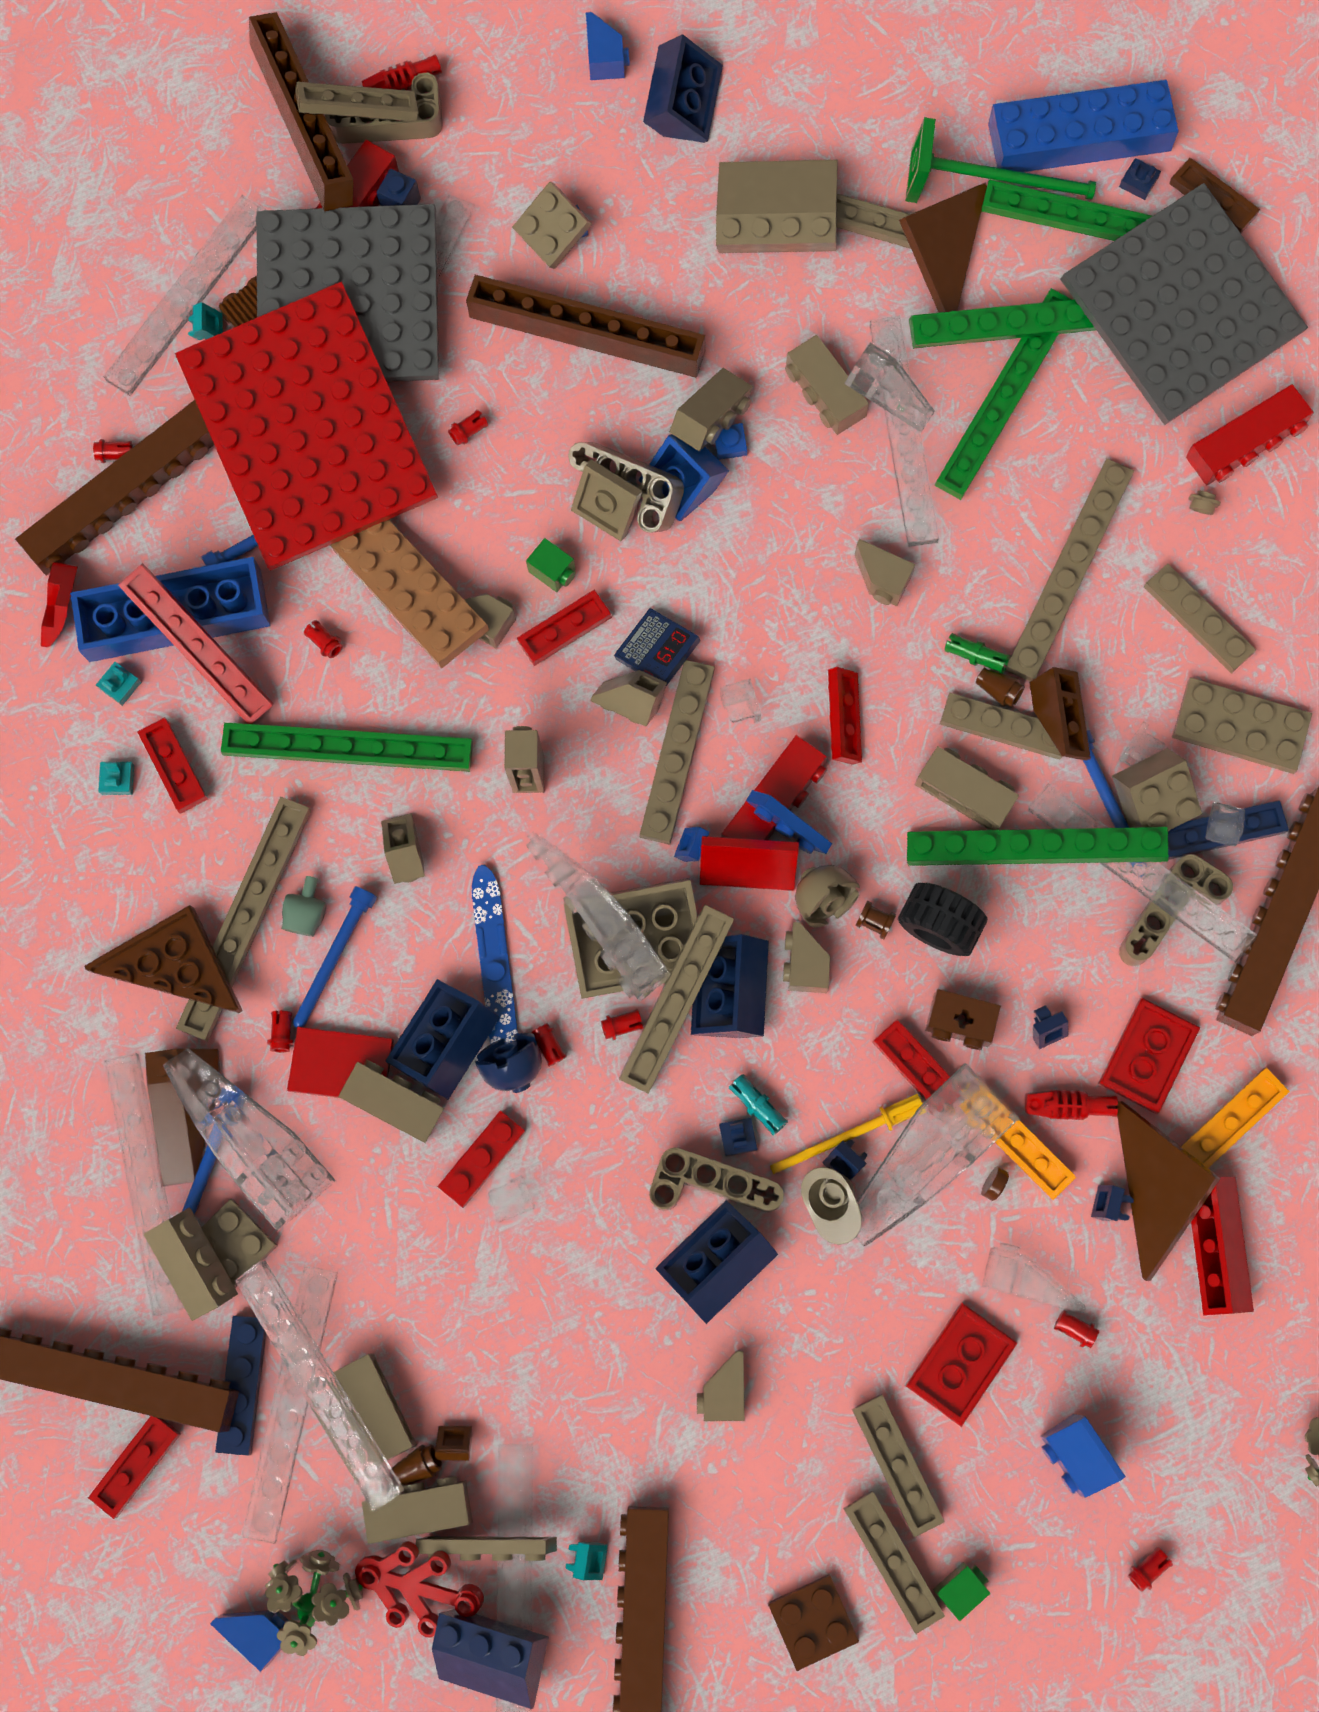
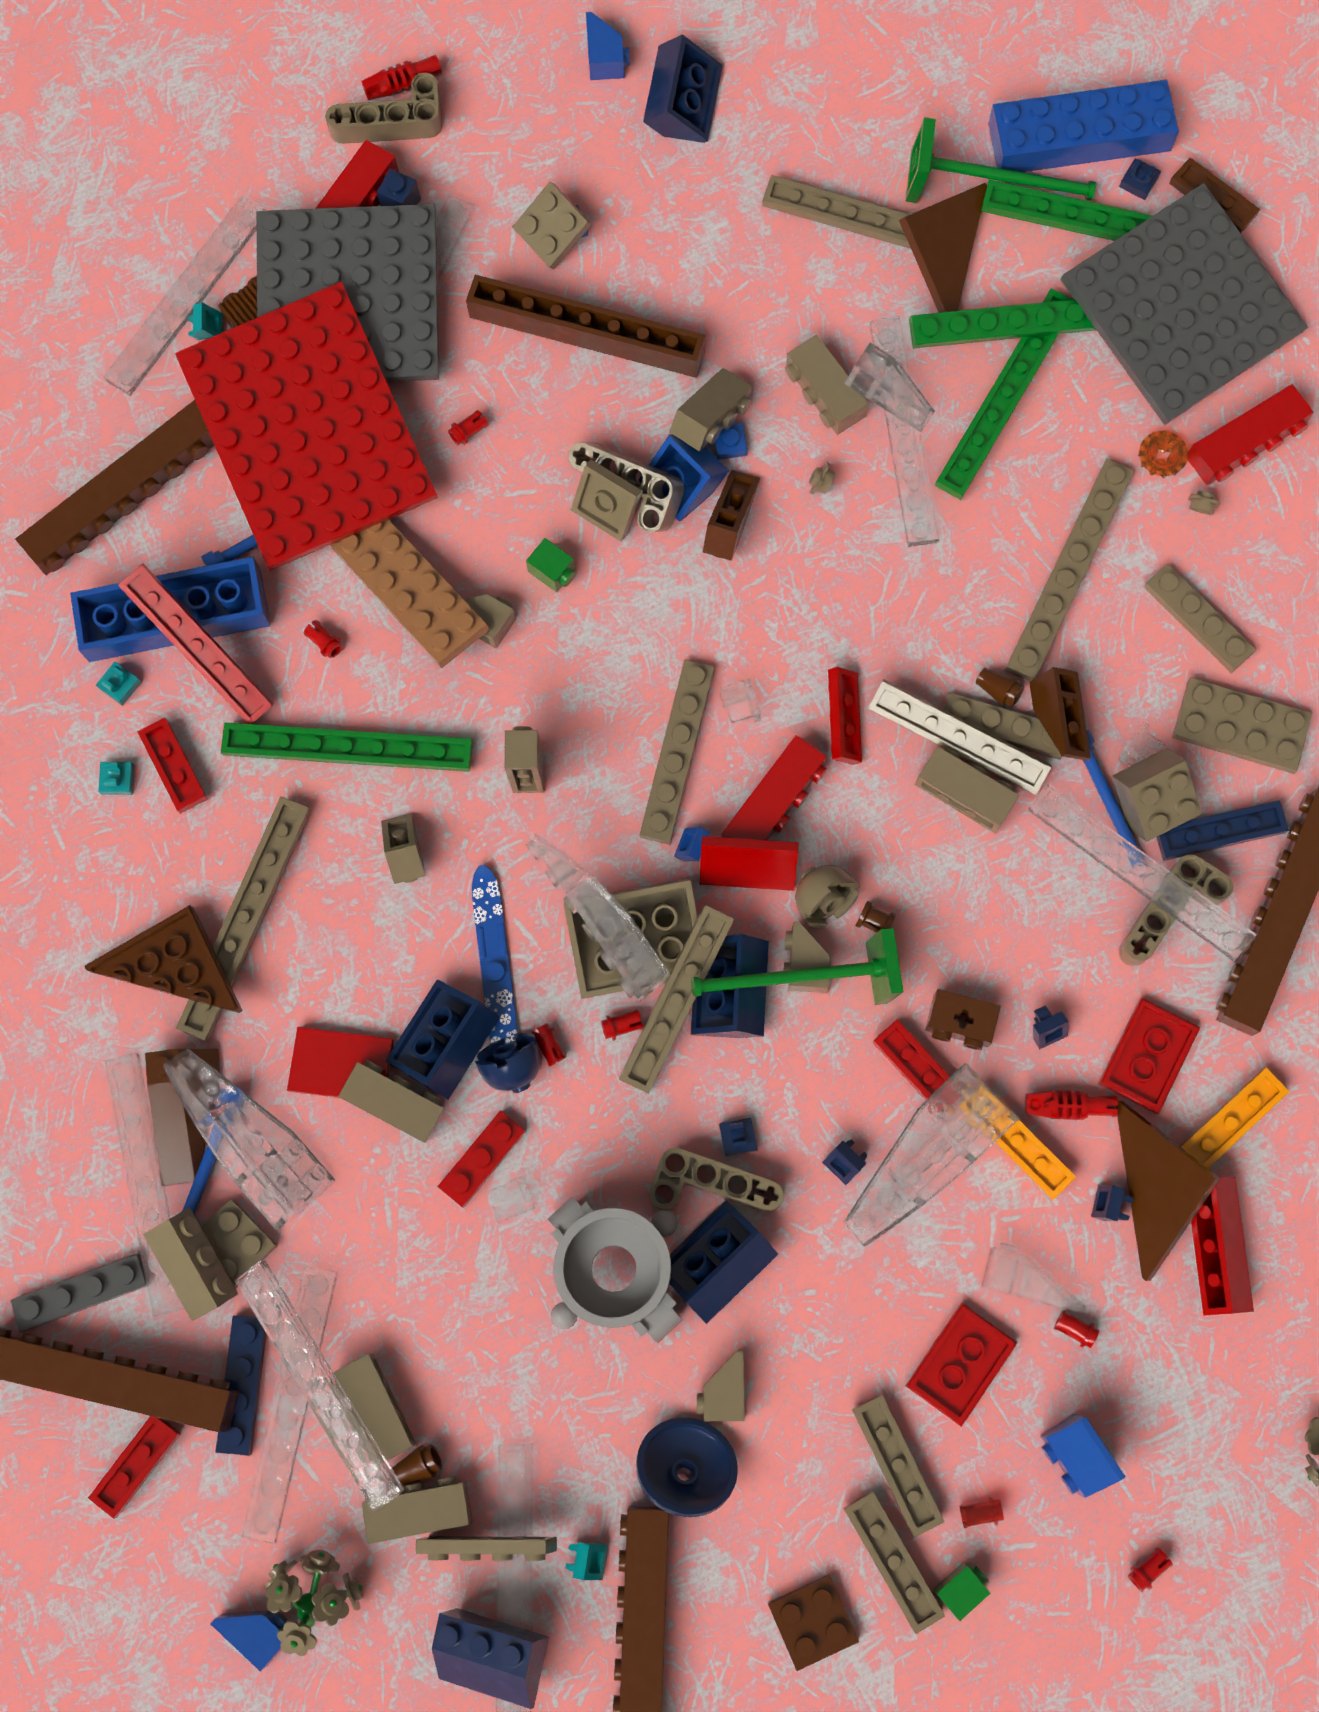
red slope [41,562,78,647] -> none
red pin [93,439,133,463] -> none
reddish brown brick [249,12,353,211] -> none
red pin [267,1010,293,1053] -> none
sand green piece [281,876,326,937] -> none
blue piece [293,886,377,1029] -> none
dark tan plate [295,82,418,121] -> none
red plant [355,1541,484,1638] -> none
reddish brown tile [435,1426,473,1461] -> none
red plate [517,589,612,666] -> none
dark tan slope [591,670,667,727] -> none
tile [614,608,700,686] -> none
dark tan slope [716,160,838,253] -> none
teal pin [729,1074,788,1136] -> none
blue plate [746,790,832,854] -> none
yellow piece [770,1094,925,1175] -> none
piece [801,1167,862,1245] -> none
dark tan slope [855,539,915,606] -> none
black tyre [898,883,988,956] -> none
green plate [907,827,1168,866] -> none
green pin [945,633,1010,674] -> none
reddish brown tile [981,1166,1009,1201] -> none
clear slope [1206,802,1245,846] -> none
none -> dark grey plate [11,1254,149,1332]
none -> light grey piece [548,1196,682,1343]
none -> dark blue dish [636,1418,738,1517]
none -> green tile [691,928,904,1005]
none -> reddish brown slope [702,470,760,561]
none -> dark tan plate [809,462,835,494]
none -> plate [868,679,1052,795]
none -> clear red pin [959,1497,1004,1528]
none -> clear orange gear [1138,431,1188,479]

